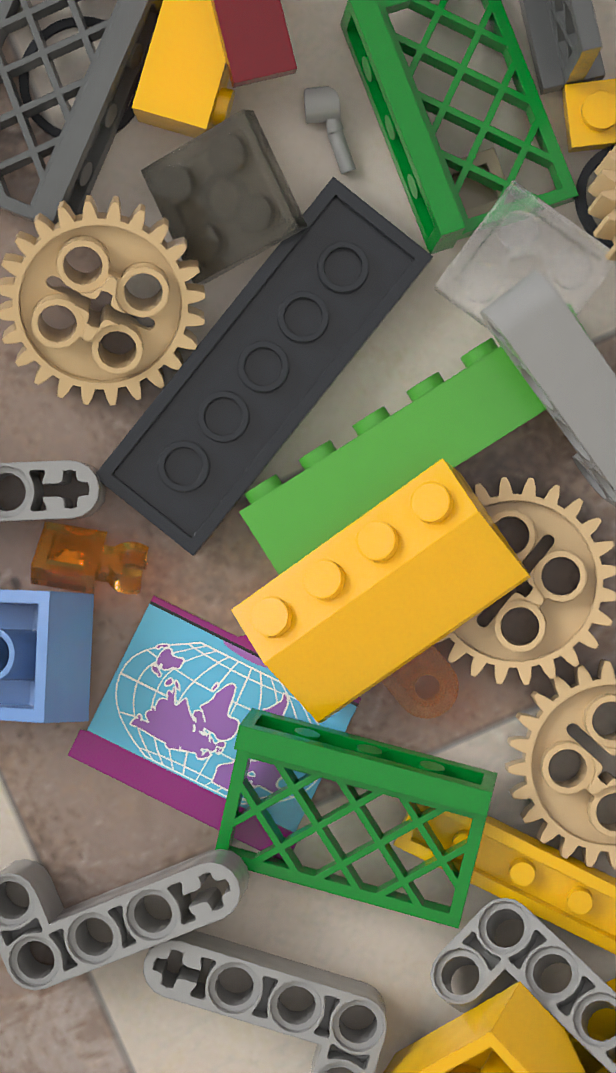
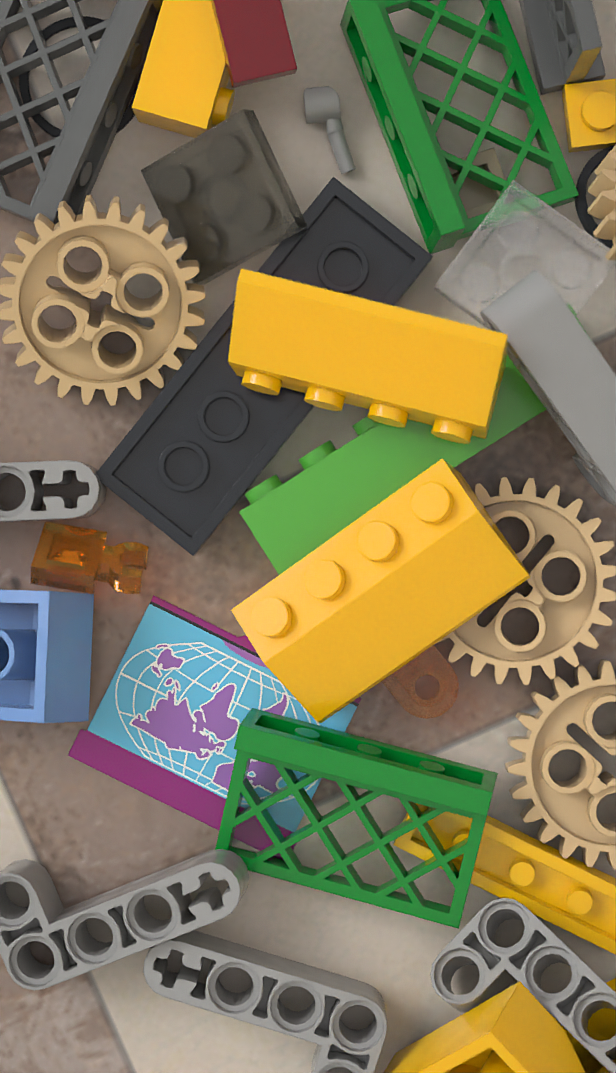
none -> yellow slope [228,268,508,444]

